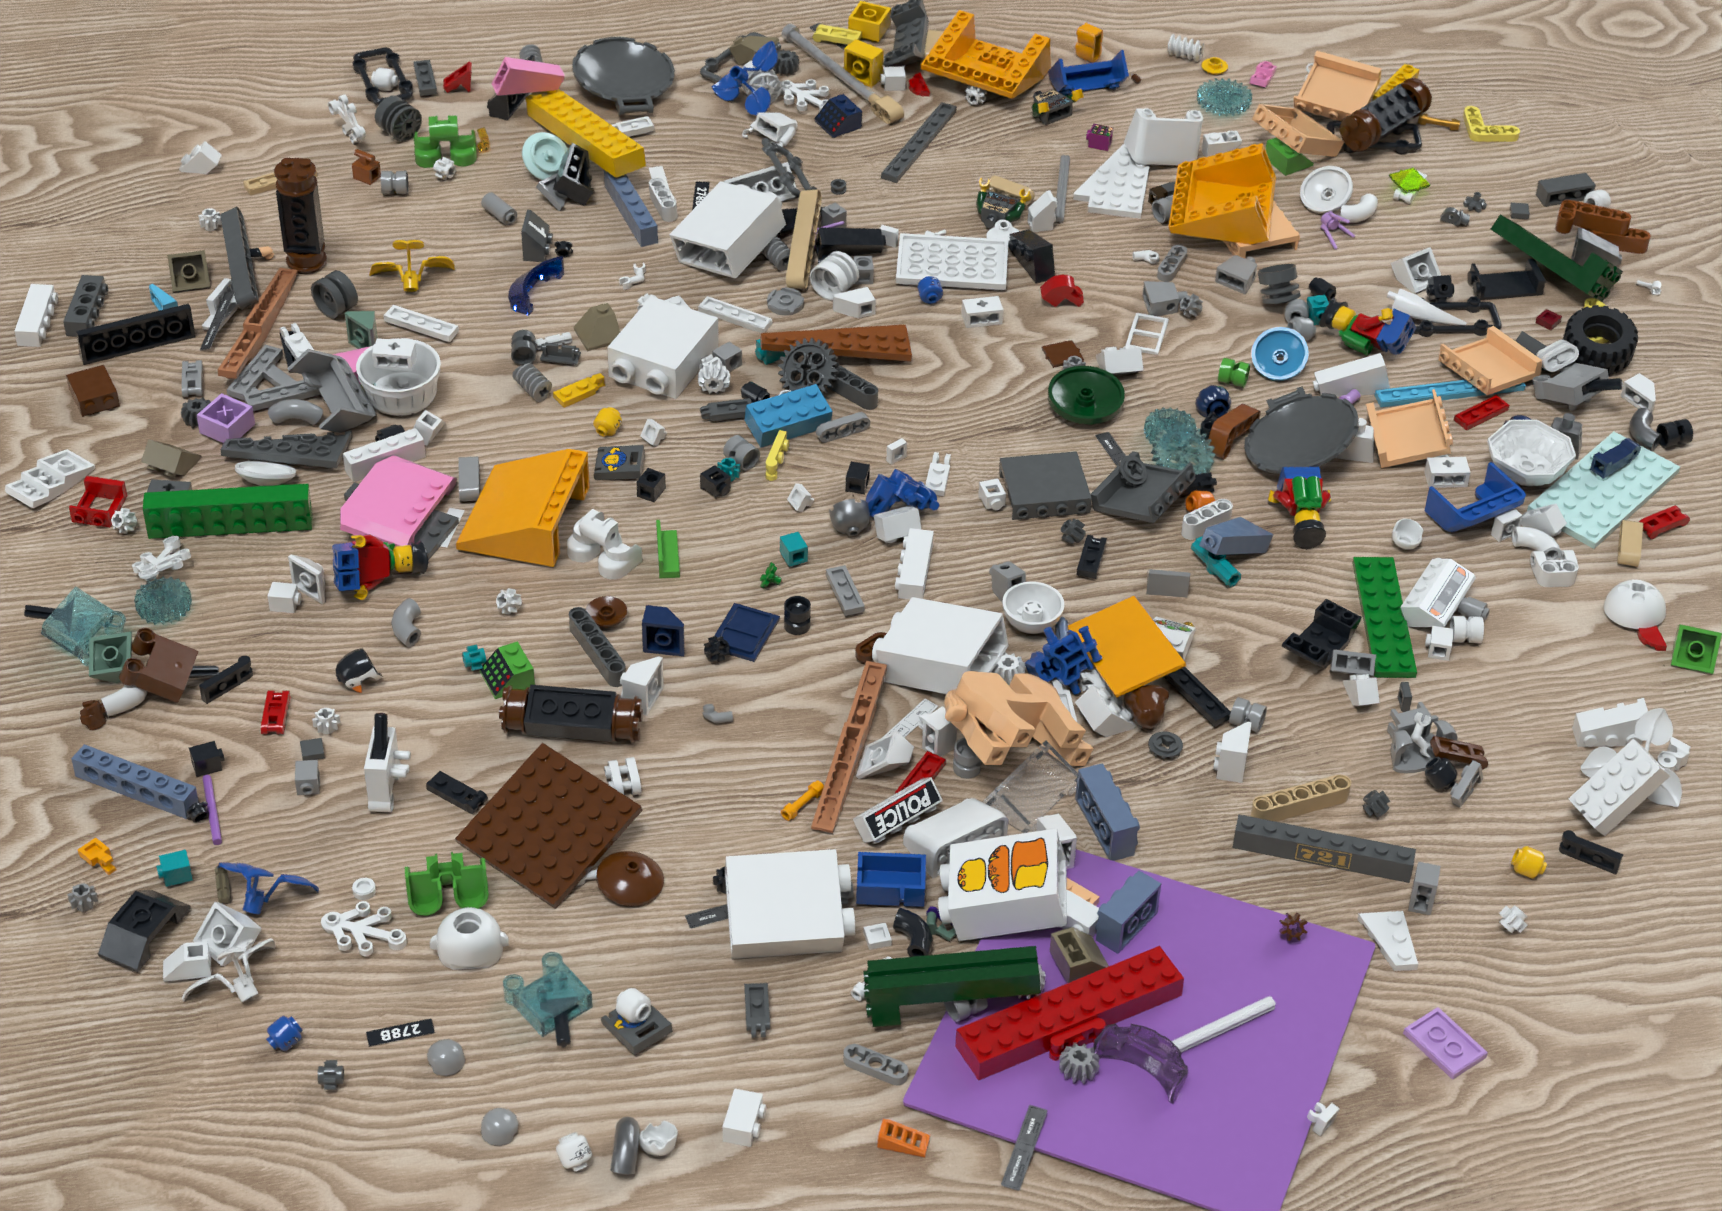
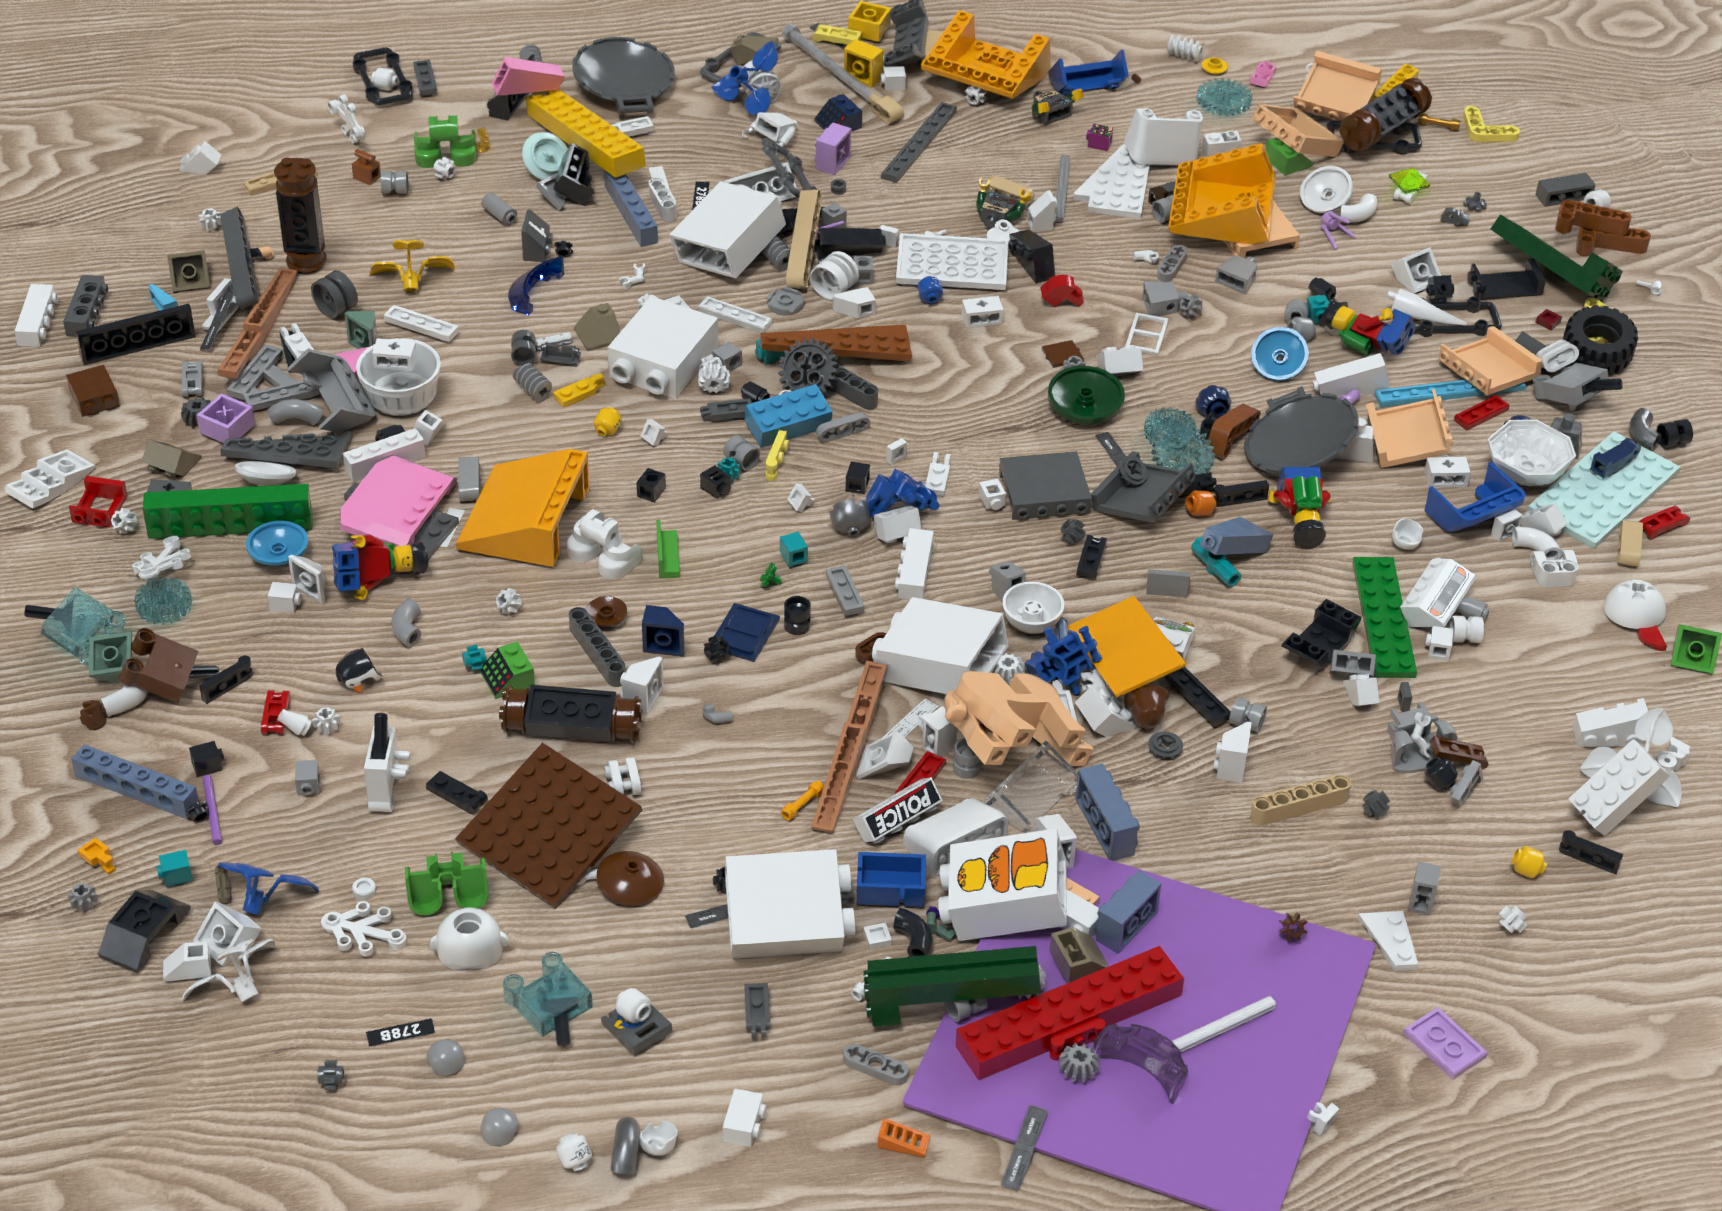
blue head [266,1016,303,1051] -> none
dark grey tile [300,738,325,761] -> none
dark grey wheel [375,95,422,141] -> none
red slope [443,61,472,93] -> none
dark grey container [594,445,645,480] -> none
dark grey gear [773,49,799,76] -> none
white plant [781,79,829,112] -> none
red tile [908,73,930,97] -> none
light orange brick [1075,23,1103,63] -> none
white beam [1181,499,1233,540] -> none
bright green wheel [1218,357,1250,388] -> none
dark grey brick [1232,814,1416,883] -> none
dark grey wheel [1257,264,1301,304] -> none
dark grey tile [1509,203,1530,219] -> none
flat silver slope [1571,228,1622,267] -> none
white slope [1621,373,1656,413] -> none
none -> dark azure dish [246,521,308,566]
none -> white cone [277,709,312,736]
none -> lavender brick [814,123,851,175]
none -> black plate [1214,480,1269,507]

